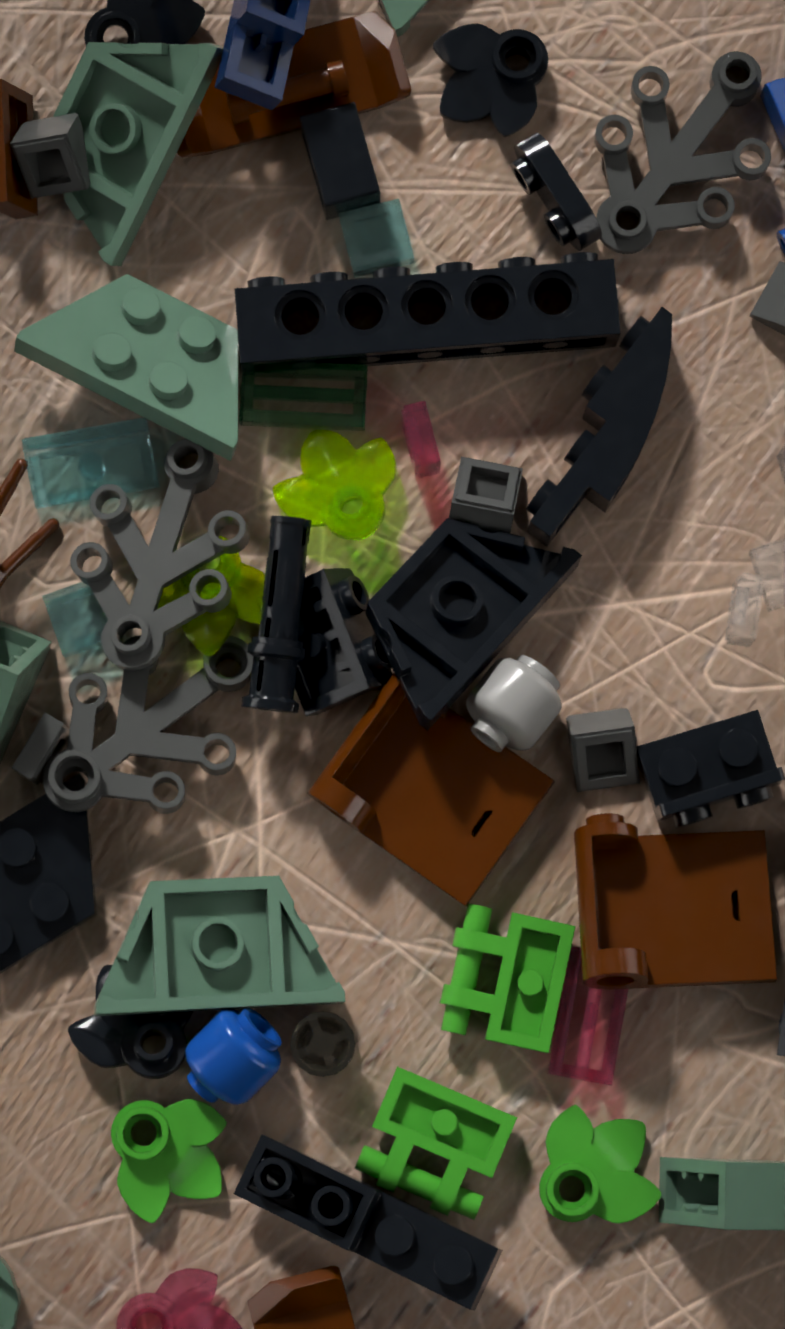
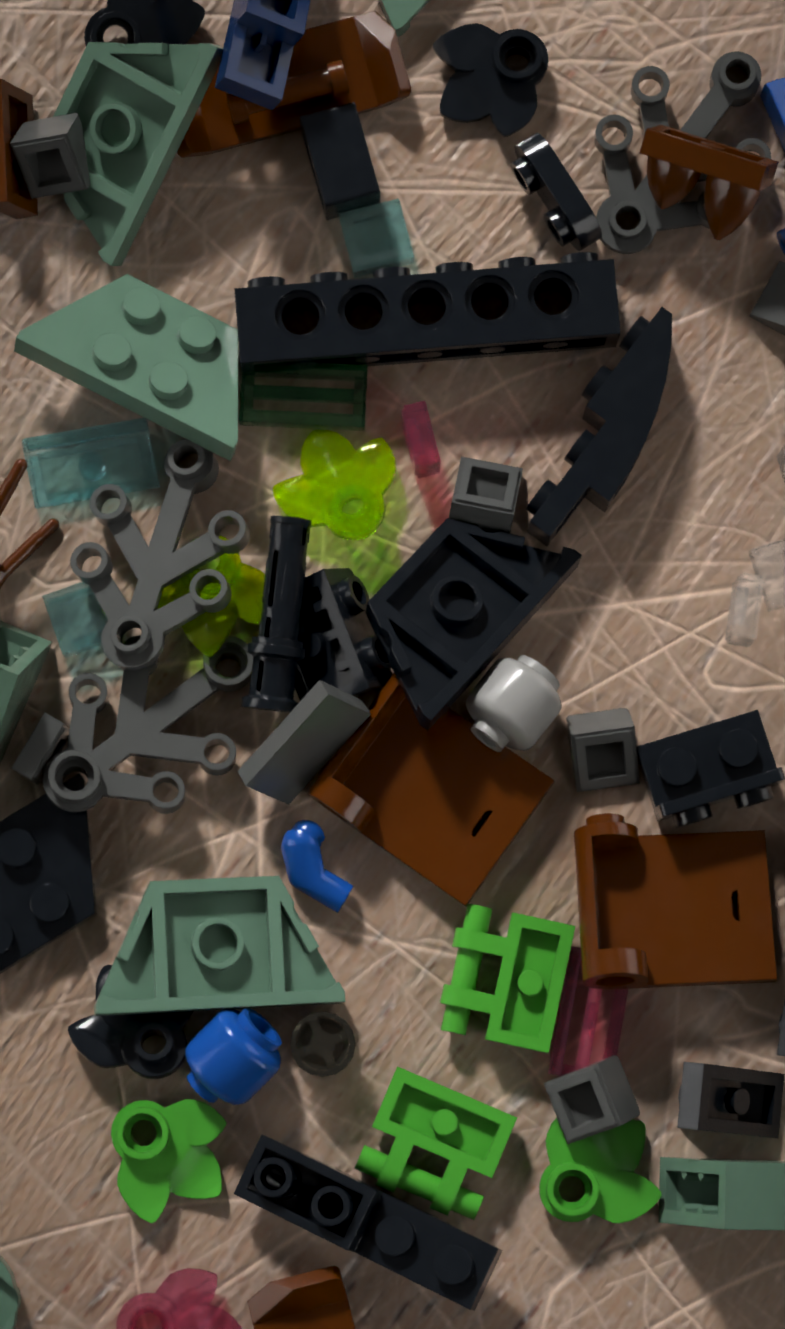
none -> dark grey tile [237,680,371,805]
none -> blue arm [281,820,354,913]
none -> dark grey slope [544,1055,640,1144]
none -> reddish brown tile [639,125,779,240]
none -> black slope [677,1062,785,1139]

